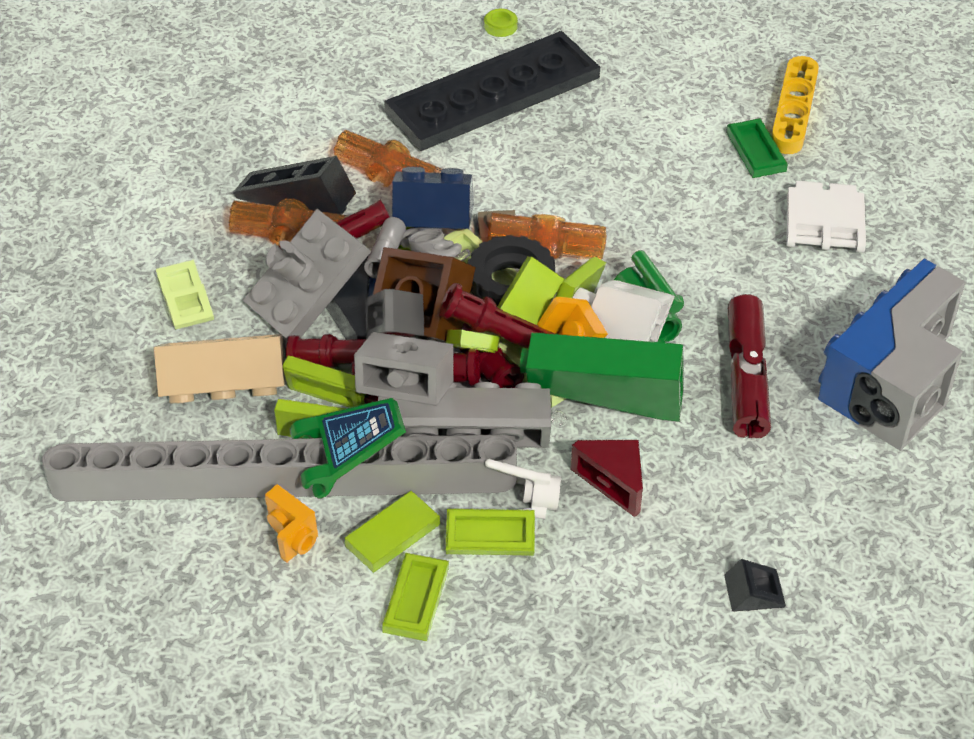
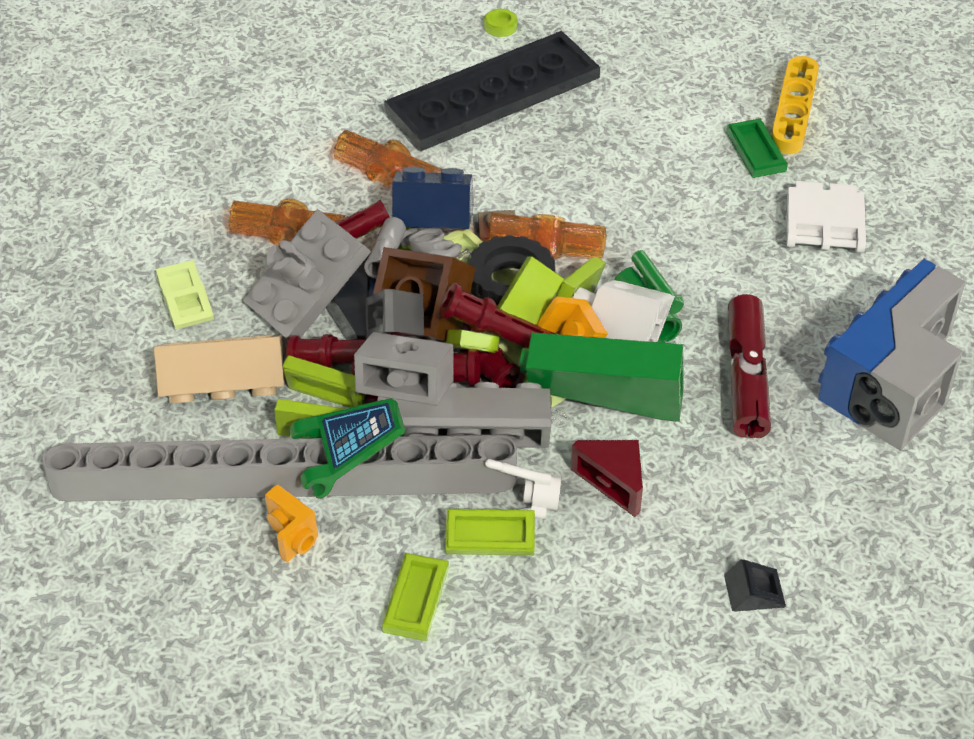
black slope [233,156,356,219] -> none
lime tile [344,491,440,573] -> none

